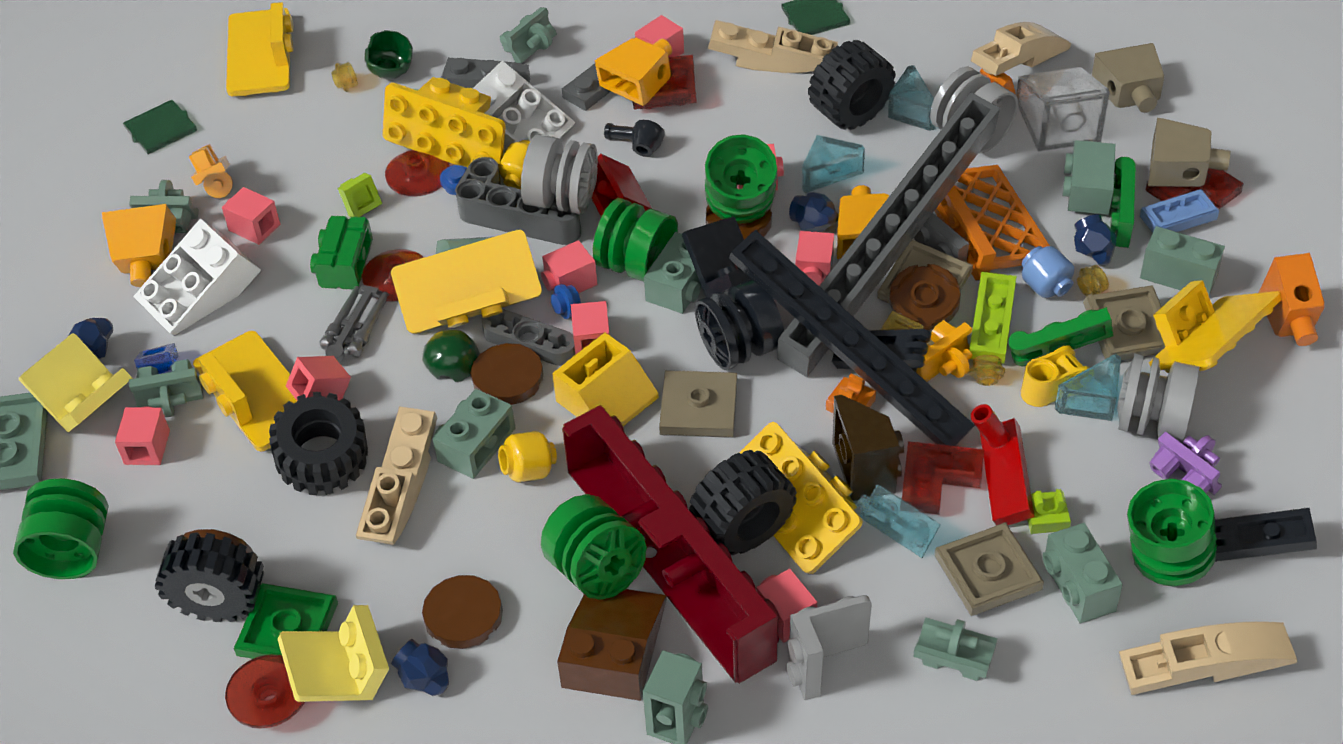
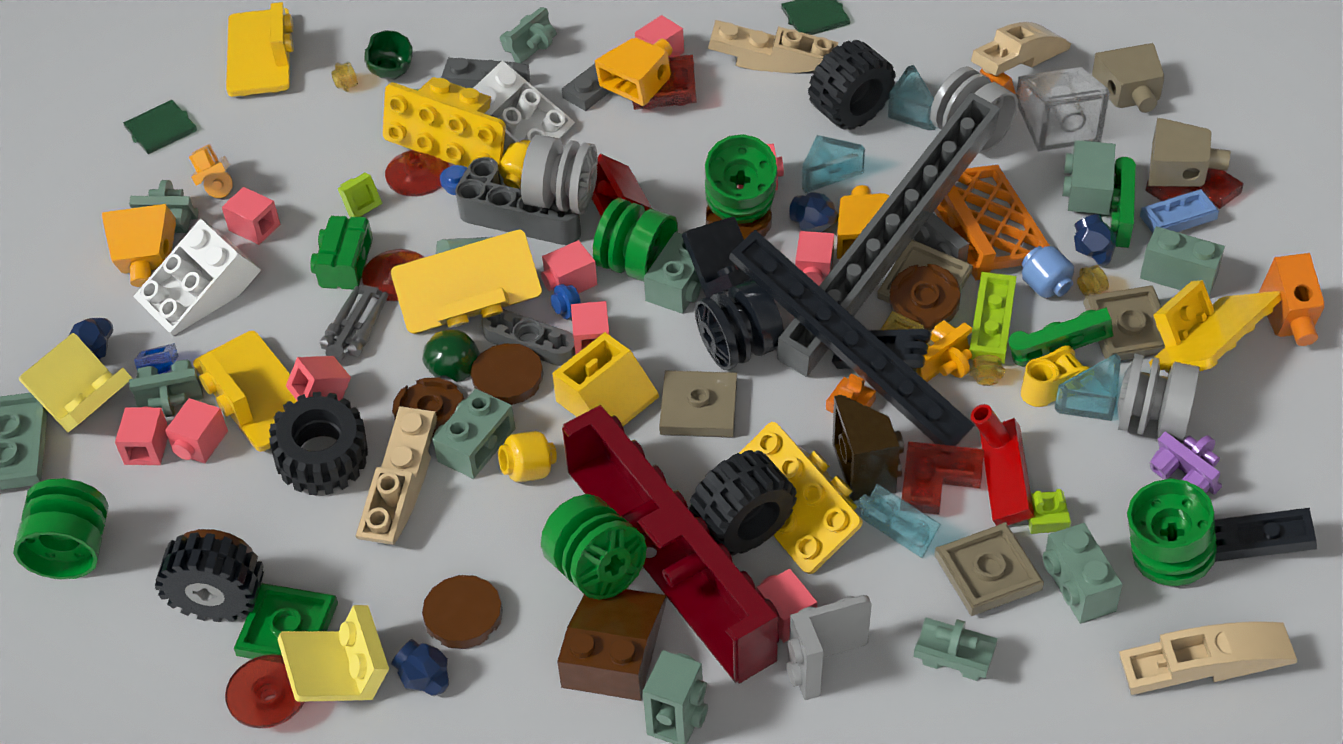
black bar [604,120,665,157] -> none
none -> coral brick [165,398,228,463]
none -> reddish brown tile [392,377,465,441]

